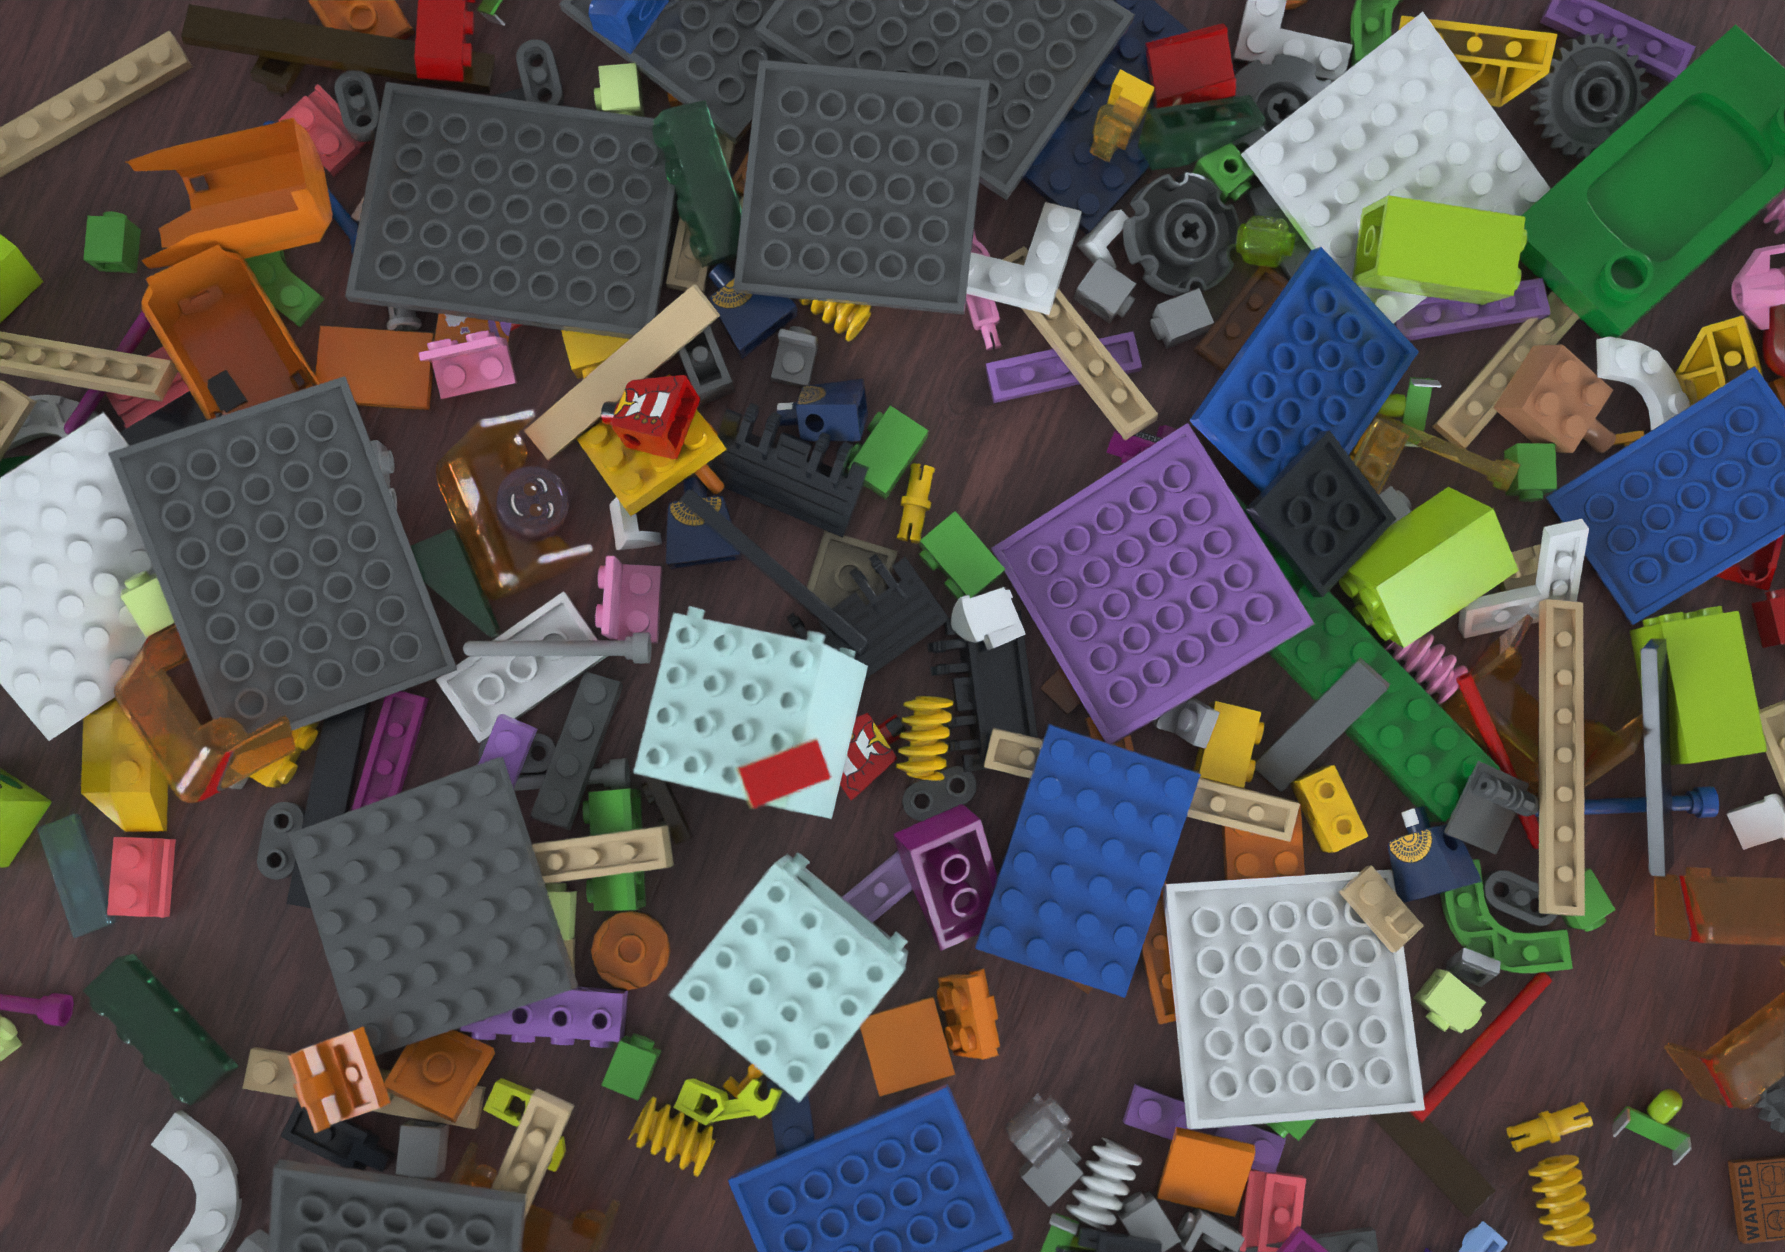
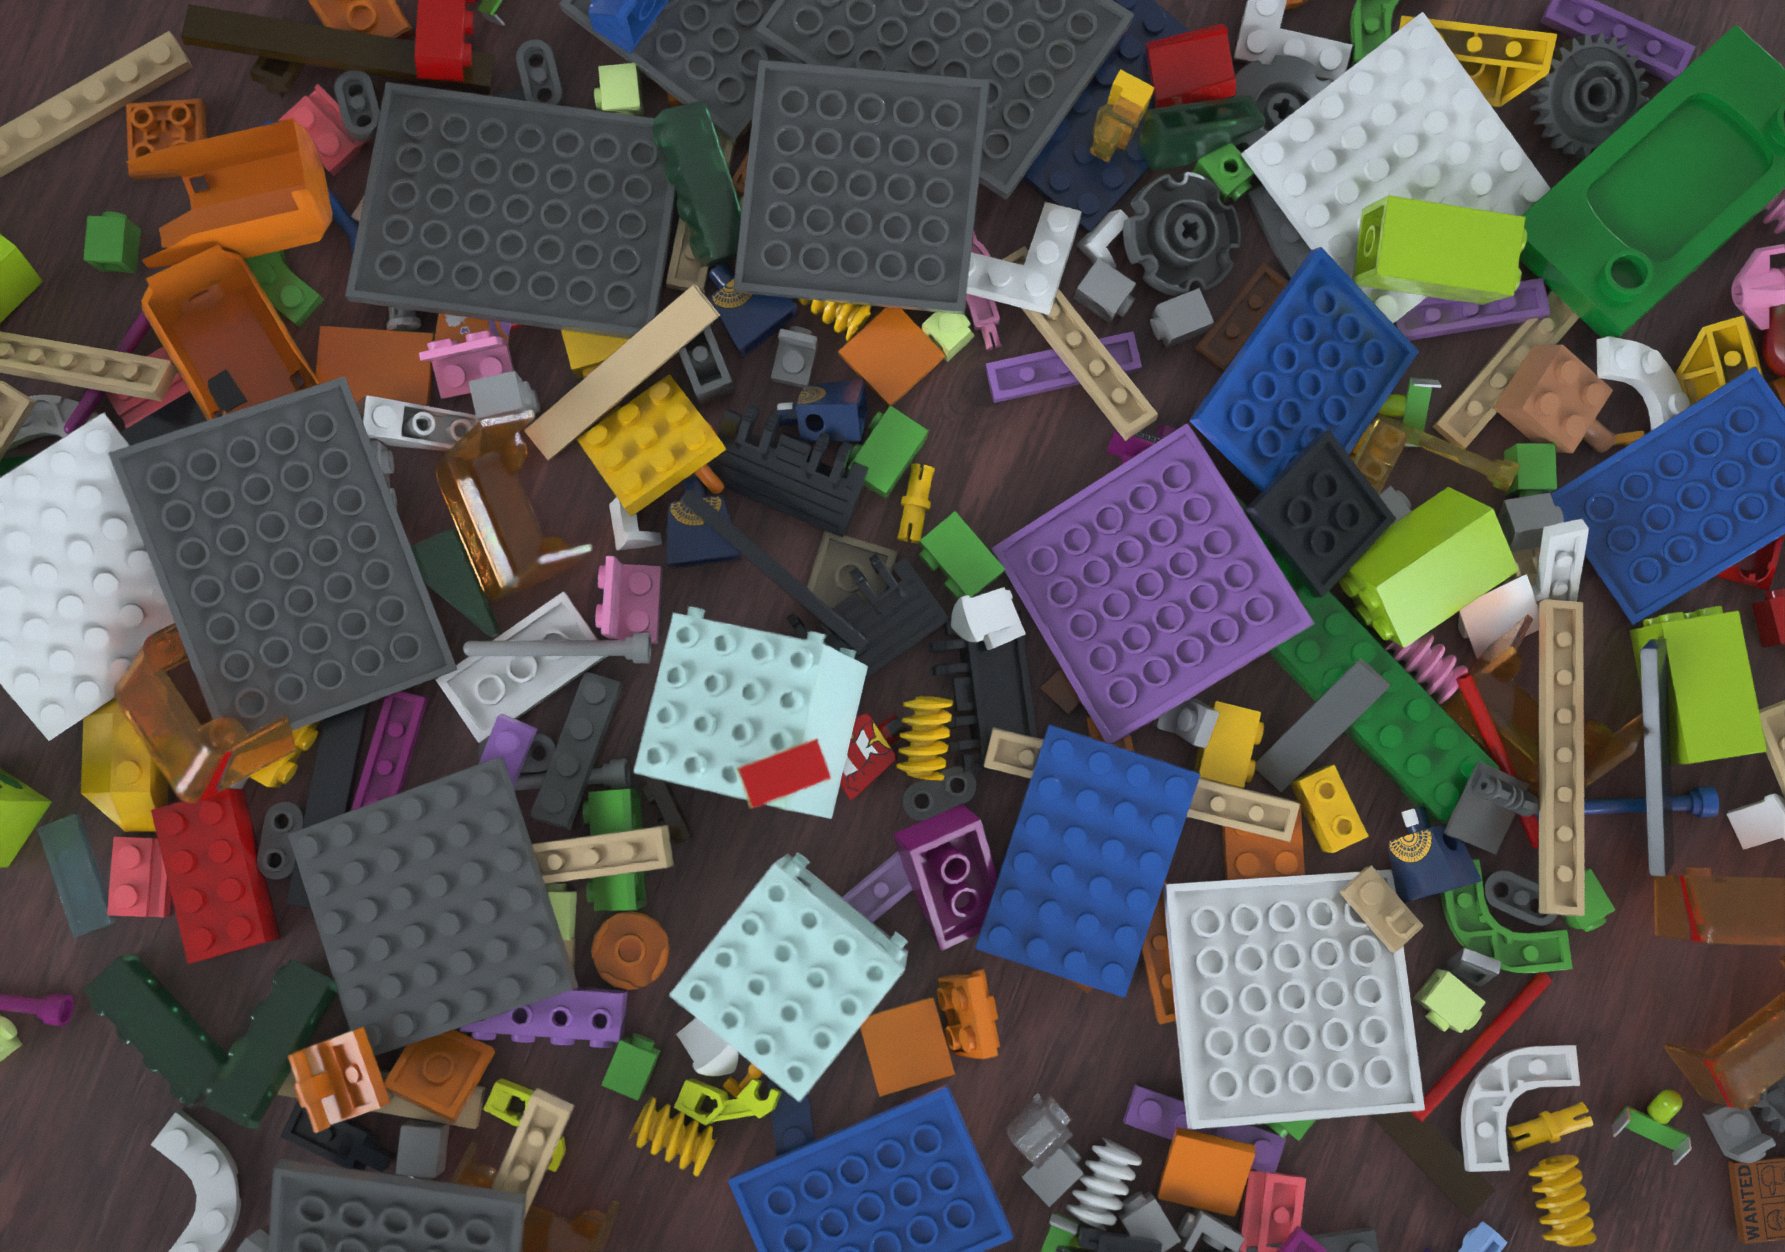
yellowish green brick [120,571,175,637] -> none
head [496,466,569,542] -> none
red torso [601,375,700,459] -> none
clear neon green head [1236,215,1295,268] -> none
none -> orange tile [126,98,207,180]
none -> red brick [151,789,281,964]
none -> clear green brick [203,959,338,1130]
none -> white slope [356,395,480,454]
none -> light grey brick [469,371,540,435]
none -> white tile [677,1018,739,1076]
none -> orange tile [838,307,945,407]
none -> yellowish green brick [922,312,975,362]
none -> white sticker [1459,574,1539,659]
none -> white plate [1461,1045,1580,1172]
none -> light grey brick [1497,493,1564,552]
none -> light grey bracket [1702,1095,1776,1163]

